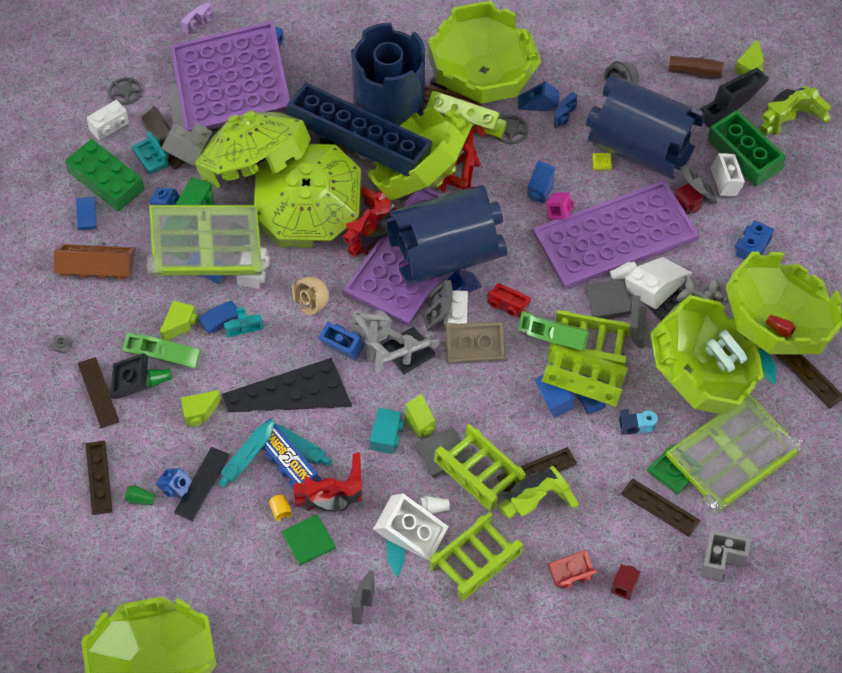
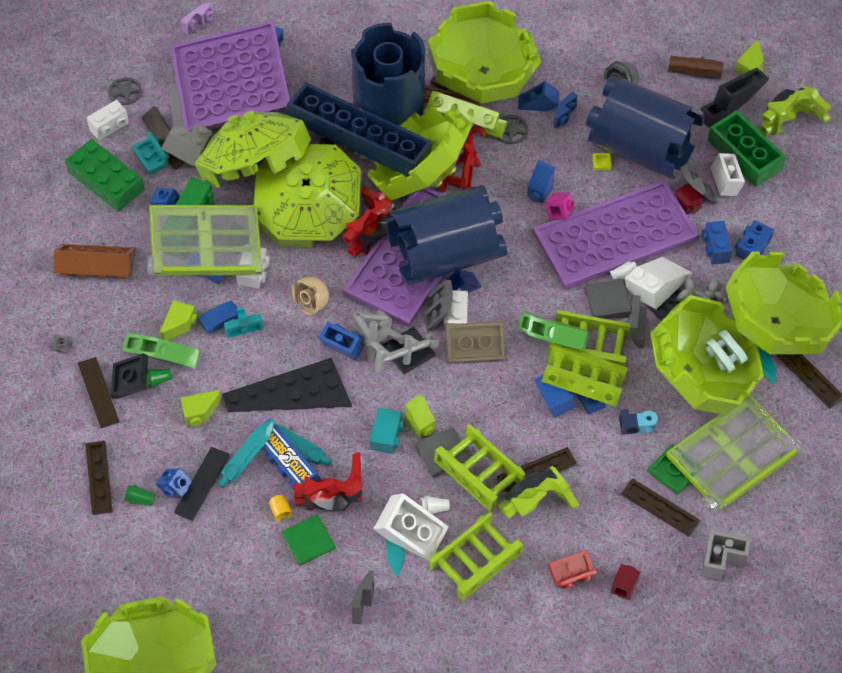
blue slope [76,196,97,231] -> none
red bracket [487,283,531,318] -> none
red cone [766,314,796,339] -> none
none -> blue brick [702,221,732,265]

